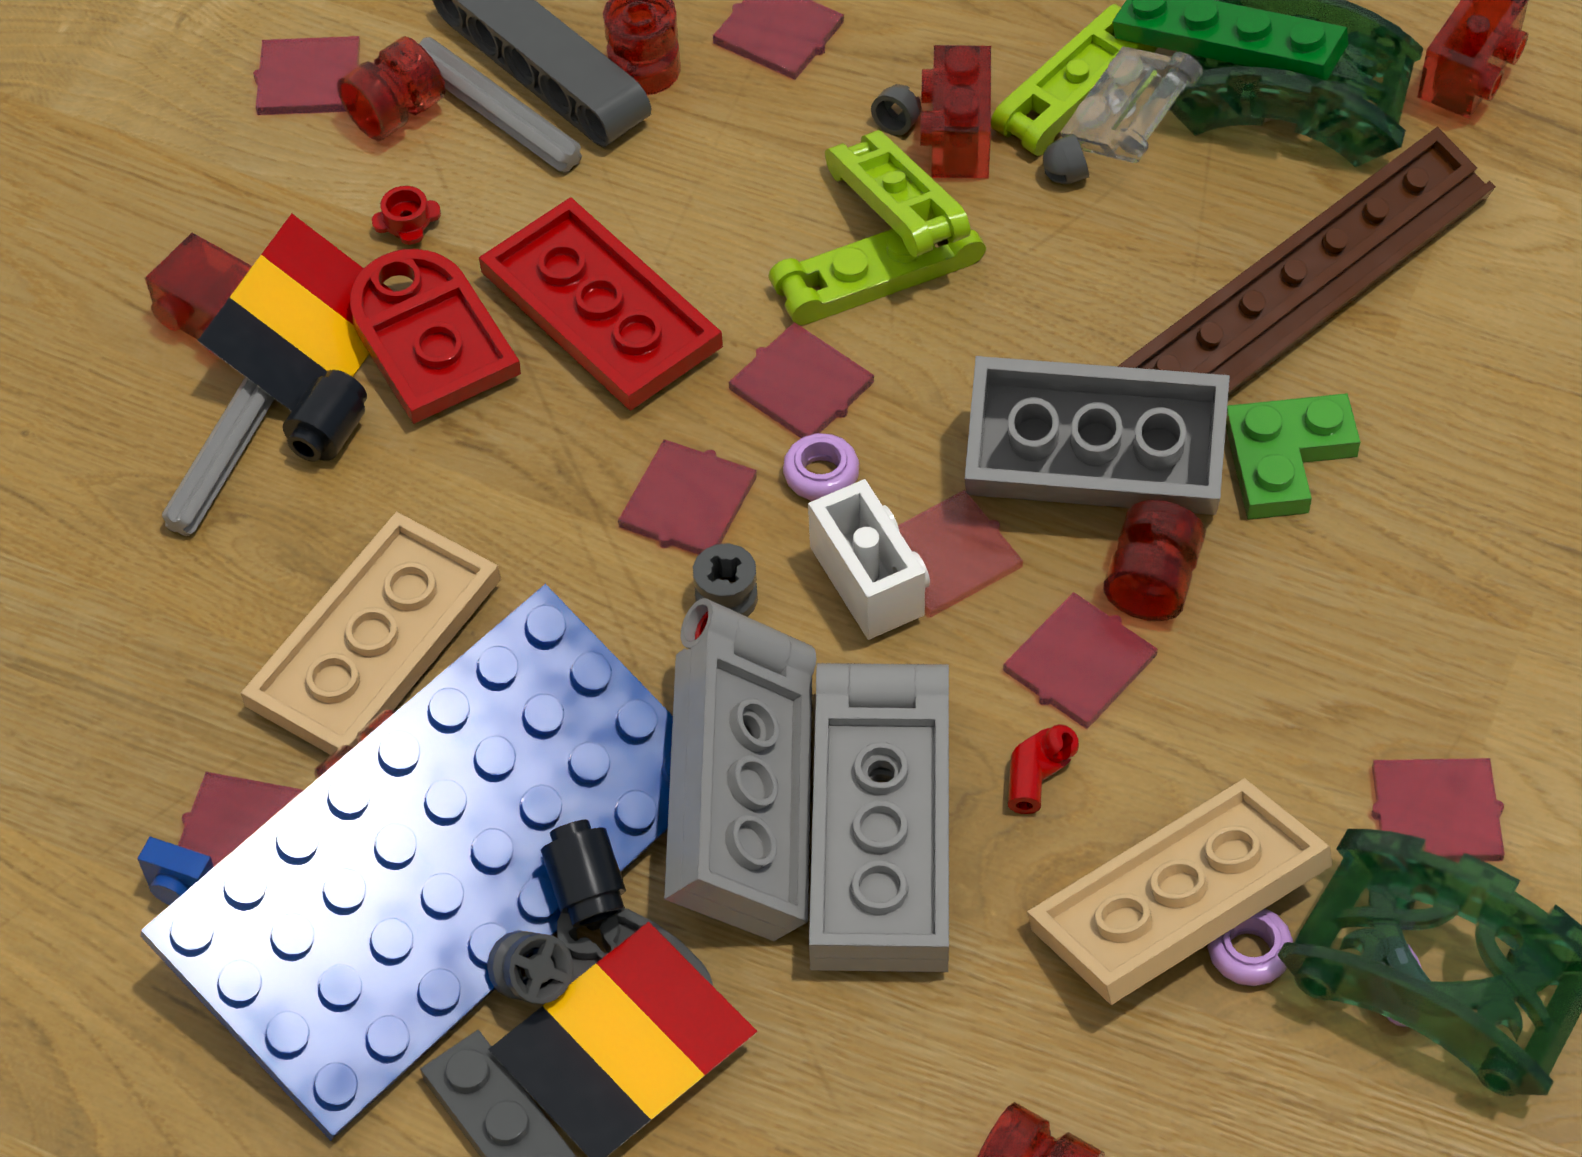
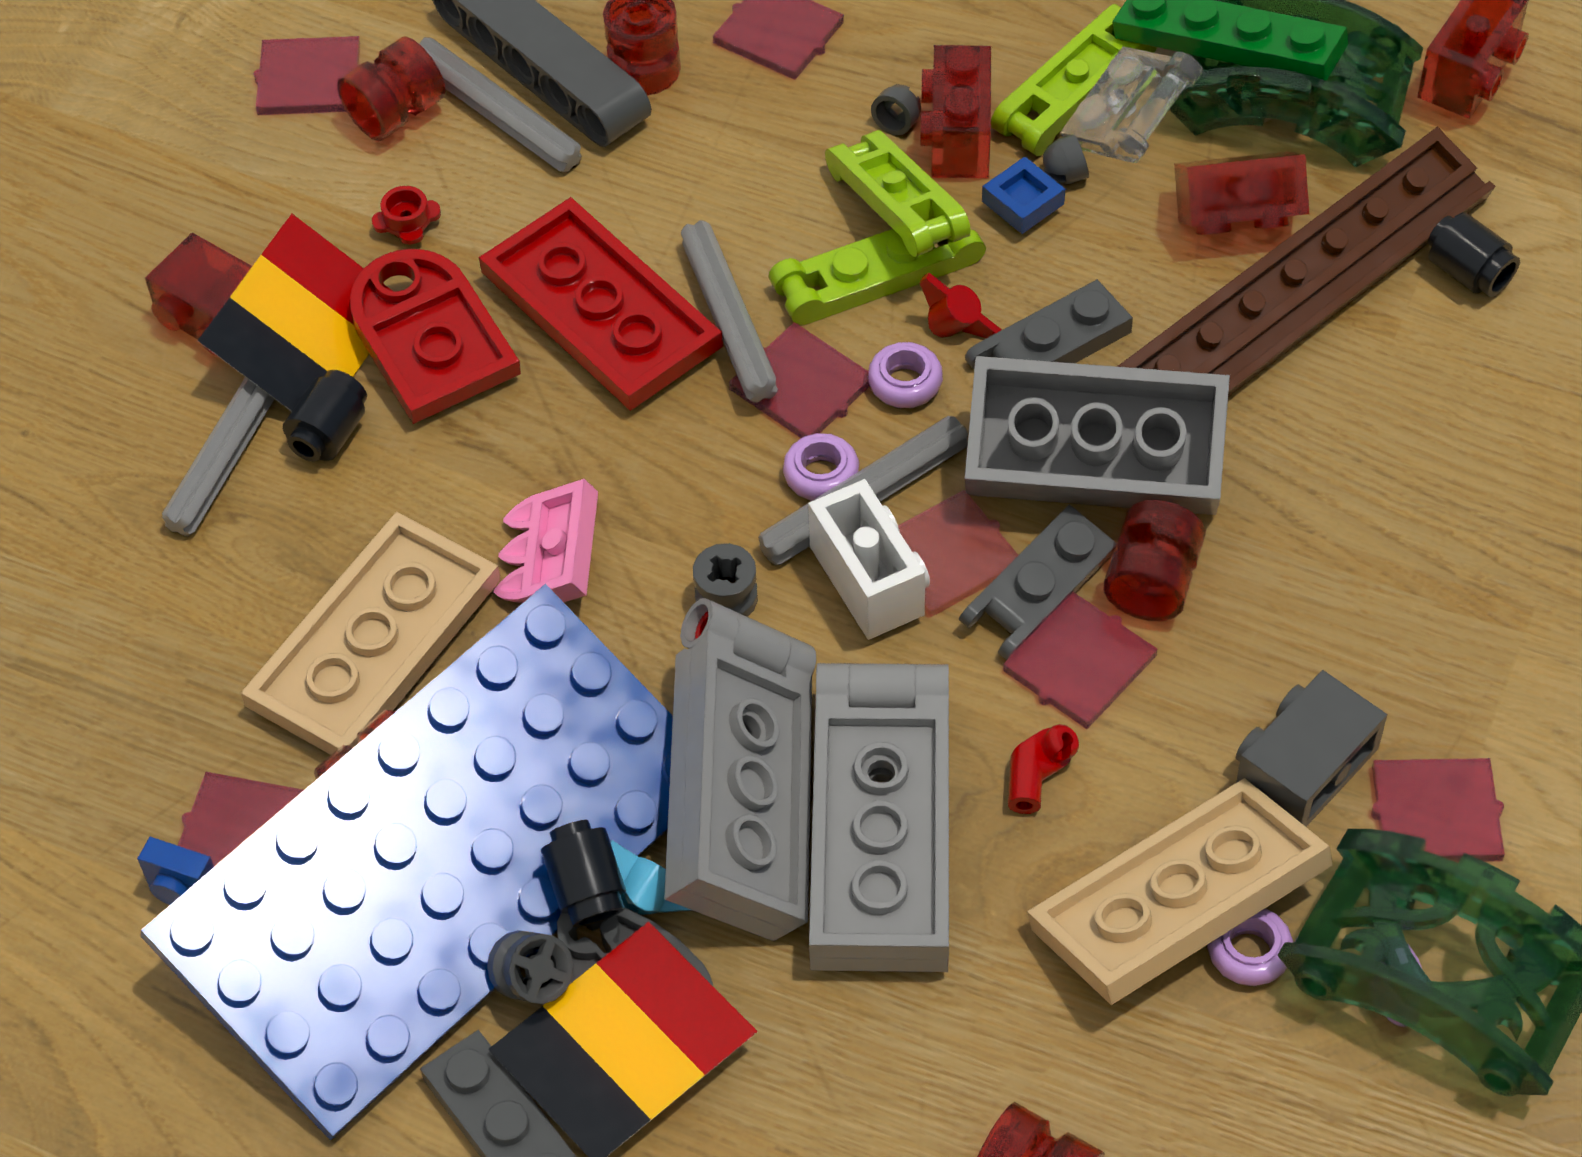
clear pink piece [618,439,757,555] -> none
bright green plate [1226,393,1361,519] -> none
none -> bright pink plate [493,479,598,603]
none -> medium azure piece [610,840,693,915]
none -> light grey axle [681,220,778,403]
none -> light grey axle [758,416,968,565]
none -> lavender piece [868,342,943,408]
none -> red piece [919,273,1002,339]
none -> dark grey hinge [959,504,1117,661]
none -> dark grey hinge [965,279,1133,369]
none -> blue plate [982,157,1065,234]
none -> clear red brick [1174,151,1309,235]
none -> dark grey brick [1235,670,1388,827]
none -> black brick [1428,212,1520,297]

